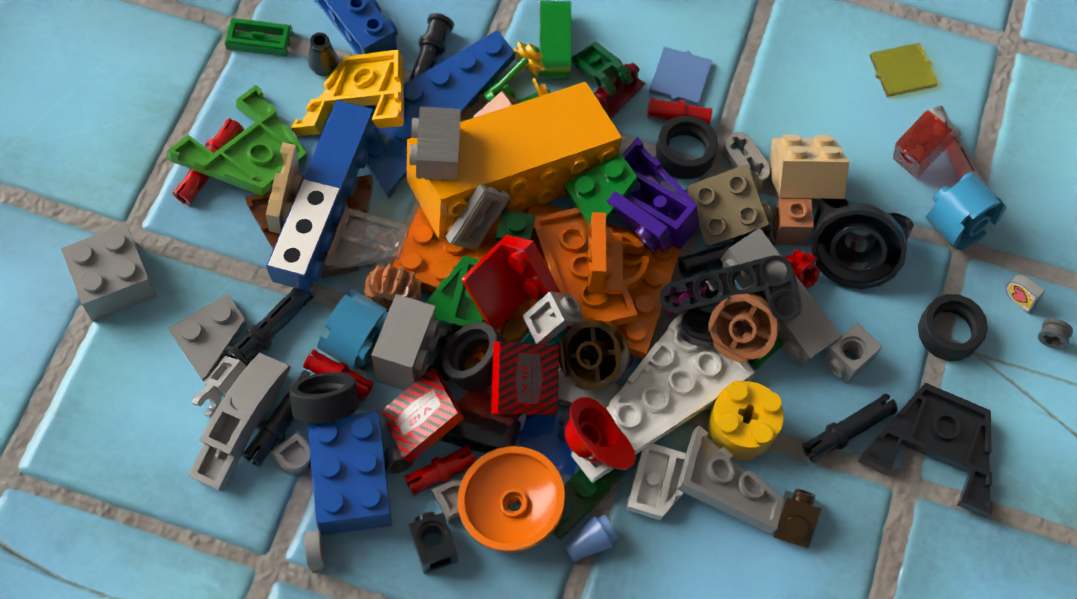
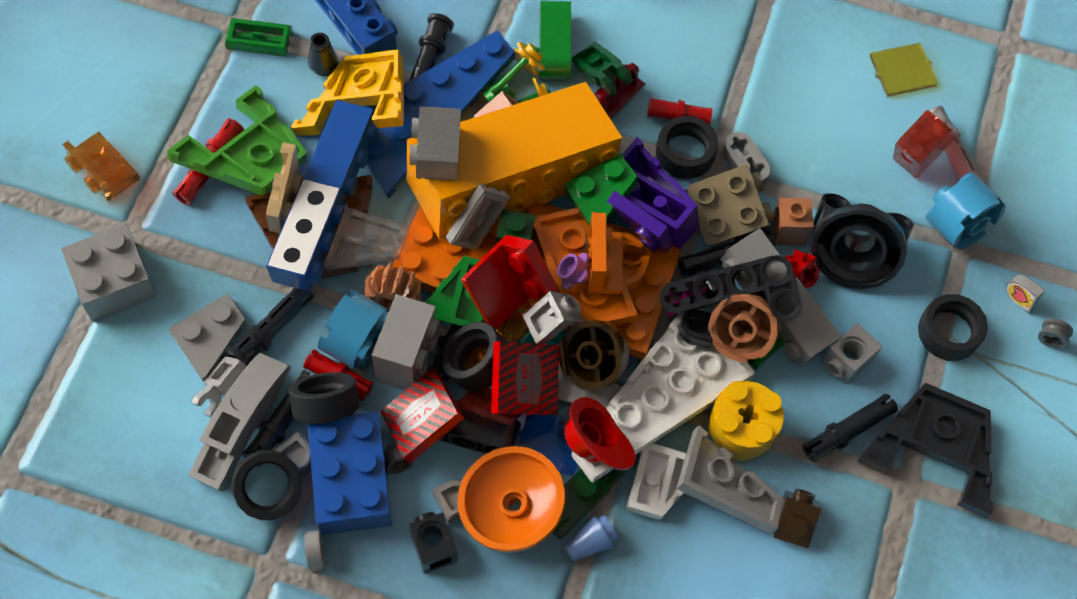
red pin [404,445,476,497] -> none
medium blue piece [649,47,712,106] -> none
tan brick [769,134,849,199] -> none
none -> clear orange bracket [62,131,140,201]
none -> black tyre [232,450,302,520]
none -> medium lavender plate [557,253,590,290]

